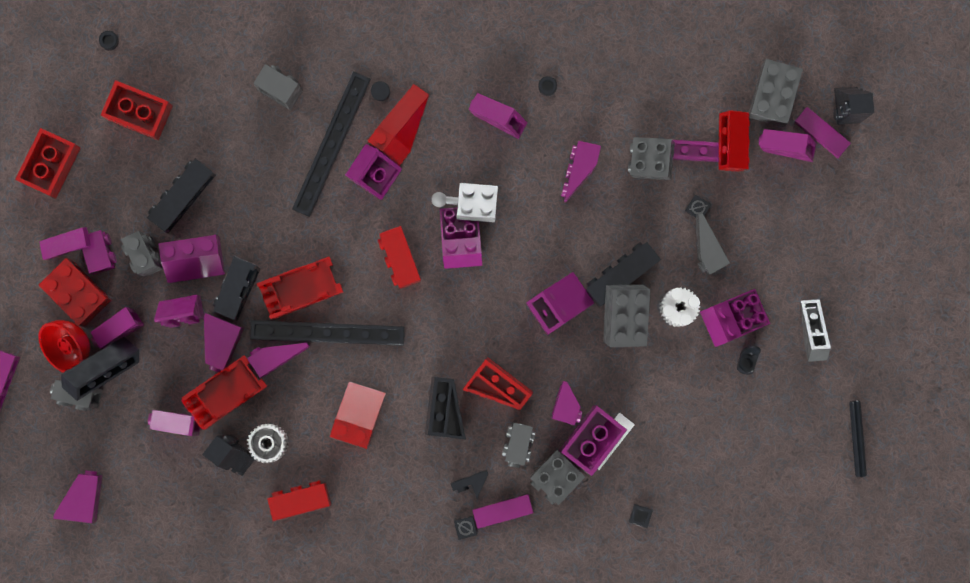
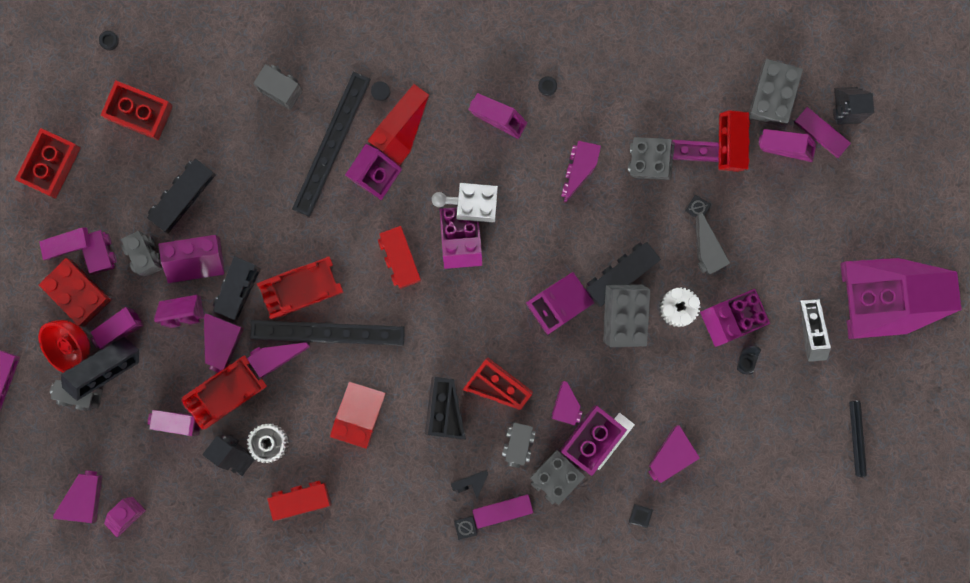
none -> magenta slope [104,497,146,538]
none -> magenta slope [648,425,700,483]
none -> magenta wedge [840,258,962,339]

